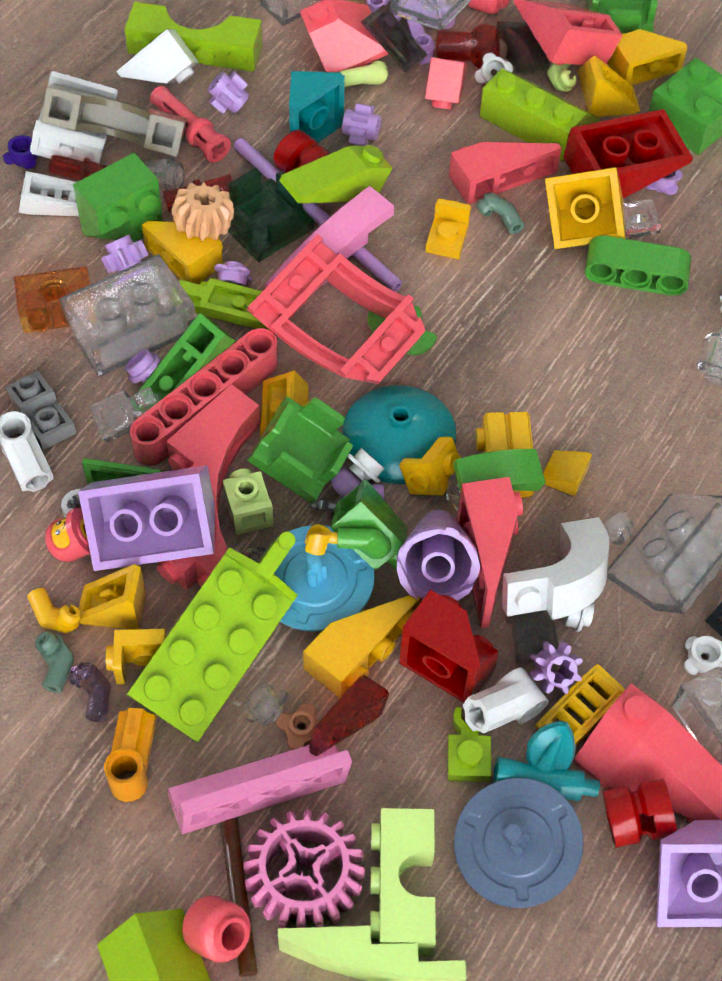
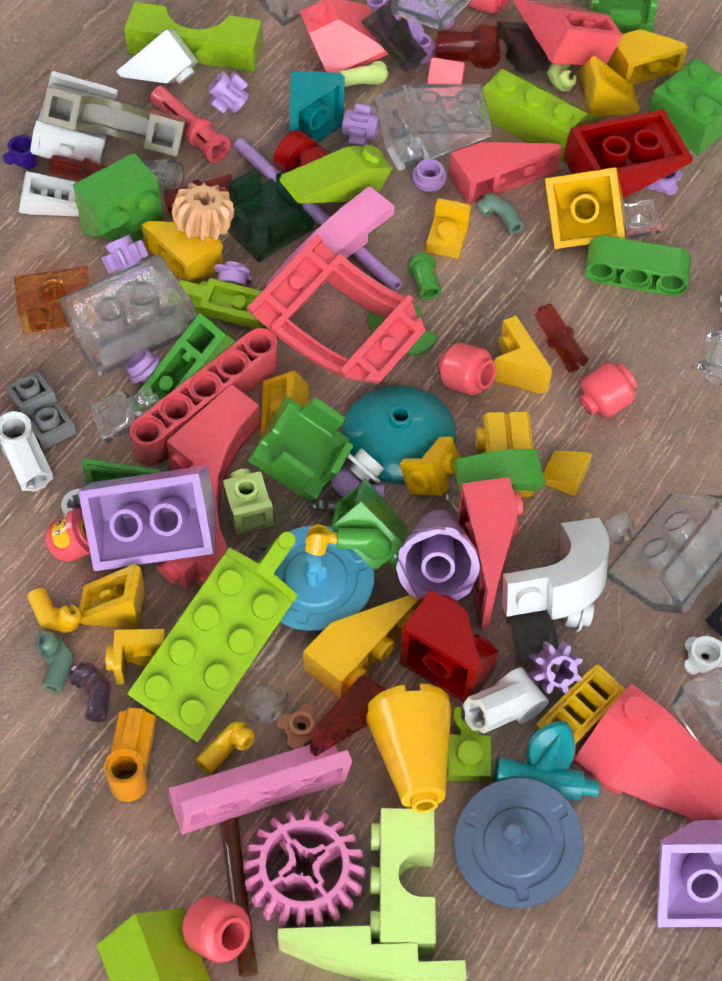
white plate [475,53,513,84] -> none
red wheel [602,779,677,848] -> none
none -> yellow arm [195,721,255,775]
none -> yellow cone [366,684,452,813]
none -> clear slope [374,84,495,171]
none -> bright green pin [408,252,442,300]
none -> lavender plate [412,159,446,192]
none -> coral head [438,342,496,396]
none -> yellow slope [494,316,553,394]
none -> clear red axle [535,303,588,372]
none -> coral head [579,362,637,418]

